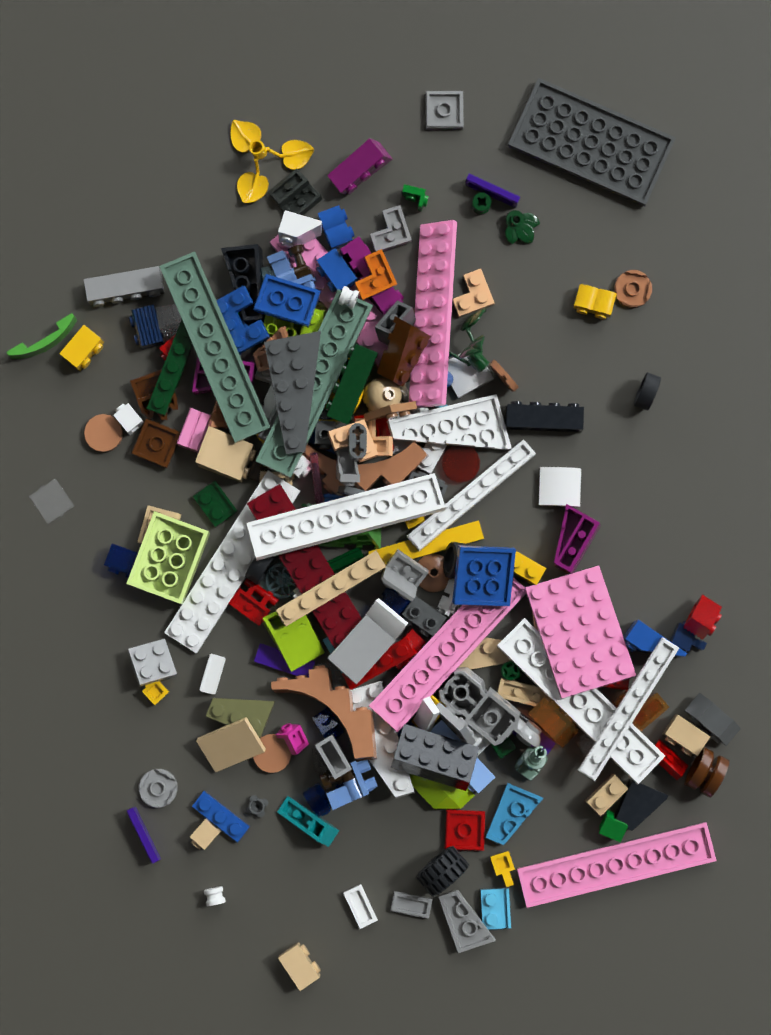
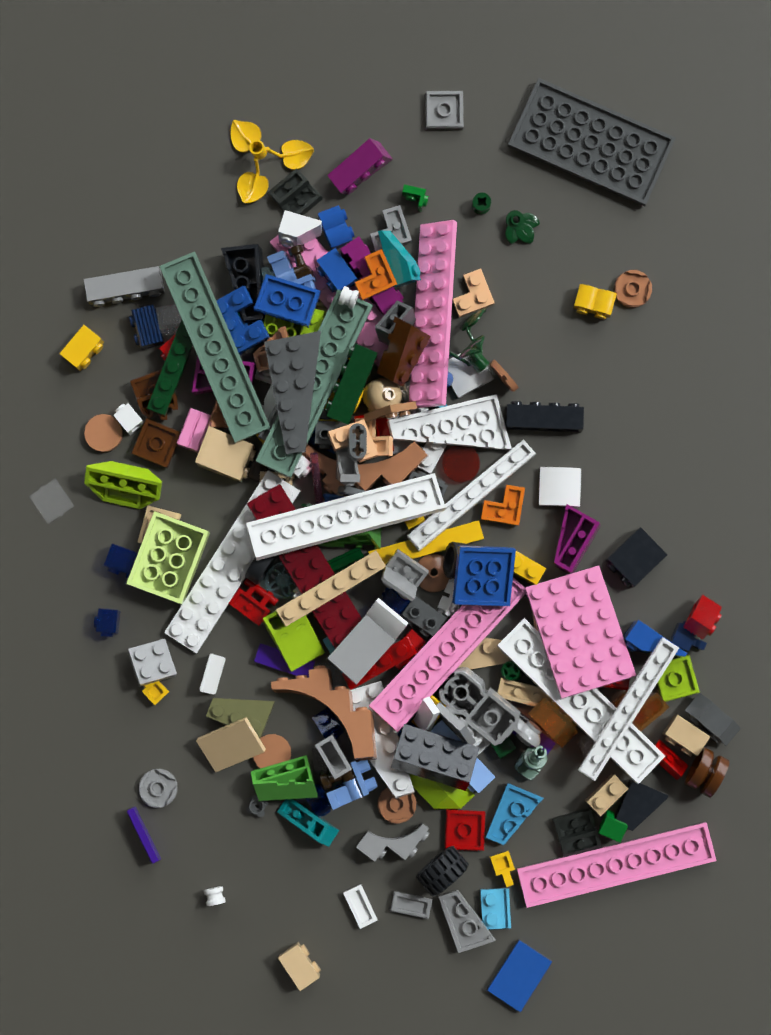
bright green slope [6,313,77,359] -> none
tan brick [190,818,222,850] -> none
blue plate [192,791,250,843] -> none
dark green plate [193,480,238,527] -> none
dark pink bracket [276,723,309,755] -> none
dark purple tile [465,173,520,208] -> none
black tyre [634,372,661,411] -> none
none -> lime wedge [84,461,162,509]
none -> clear blue brick [94,608,121,637]
none -> bright green wedge [251,755,318,801]
none -> light grey arch [356,822,430,862]
none -> teal slope [378,230,421,287]
none -> nougat tile [378,787,416,824]
none -> orange plate [481,485,525,526]
none -> blue tile [487,940,552,1012]
none -> pearl dark grey slope [553,807,602,857]
none -> black brick [606,527,667,588]
none -> lime tile [657,655,700,702]

